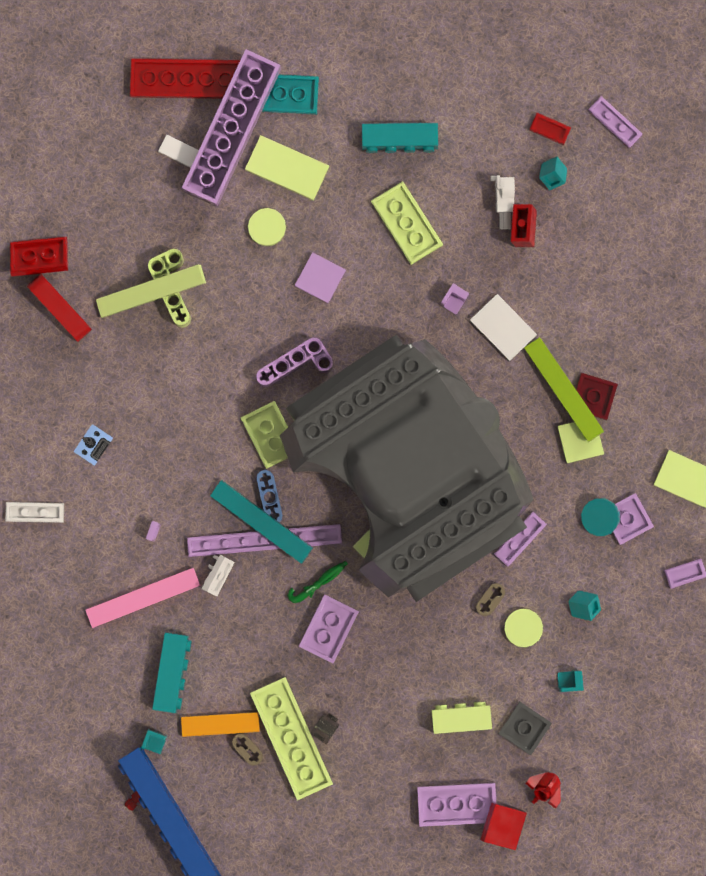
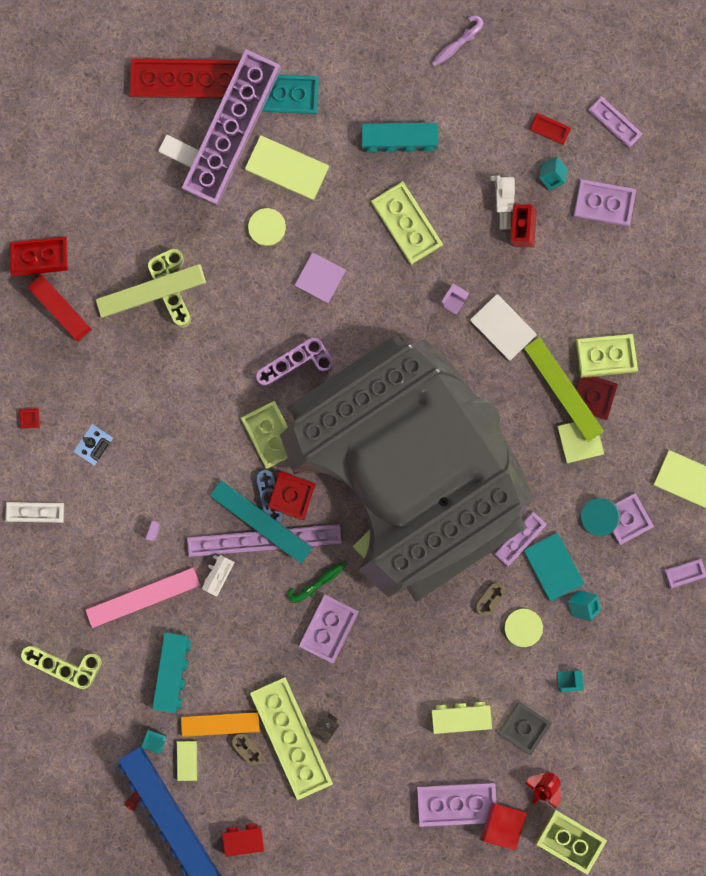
none -> red tile [19,408,40,429]
none -> yellowish green beam [21,646,102,689]
none -> yellowish green tile [177,741,197,781]
none -> red brick [222,823,265,857]
none -> red tile [267,471,316,521]
none -> lavender piece [432,15,483,66]
none -> teal tile [523,533,585,602]
none -> yellowish green brick [535,809,607,875]
none -> lavender tile [573,179,636,227]
none -> yellowish green tile [575,334,638,378]

